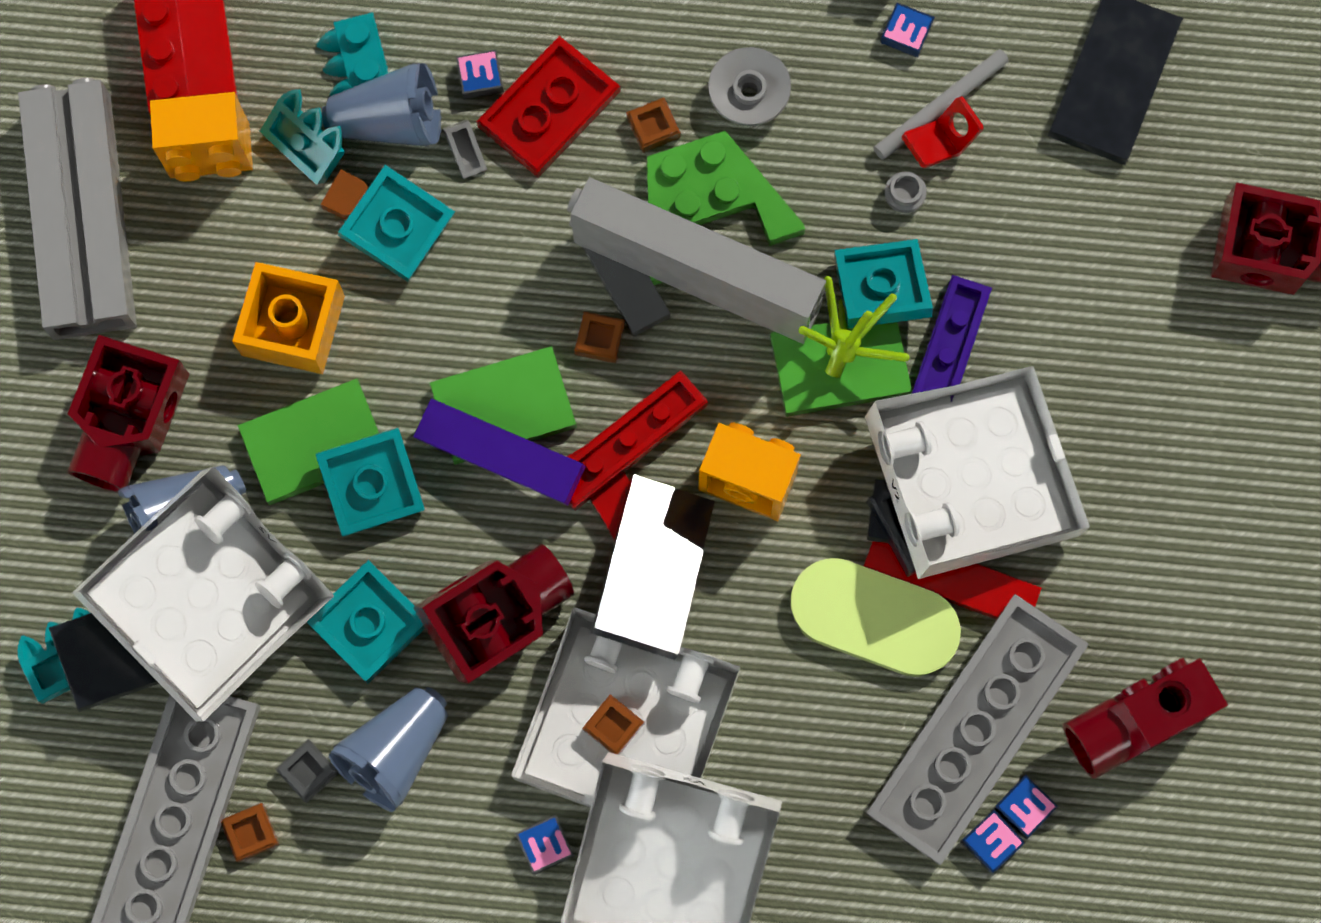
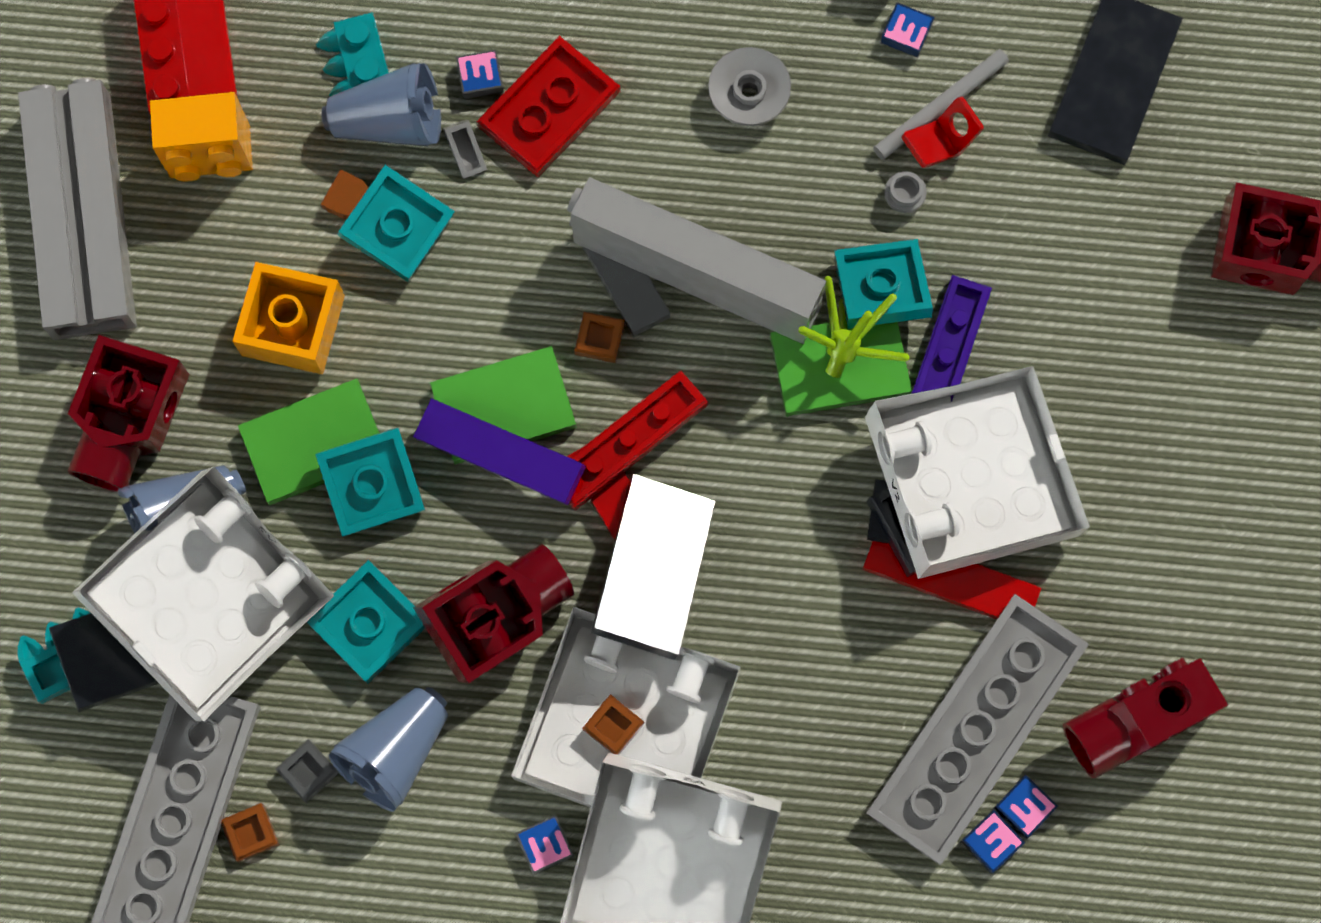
teal plate [259,89,346,185] -> none
dark orange tile [626,97,681,153] -> none
bright green wing [647,131,805,285] -> none
light orange brick [698,422,801,521] -> none
yellowish green tile [790,558,961,677] -> none

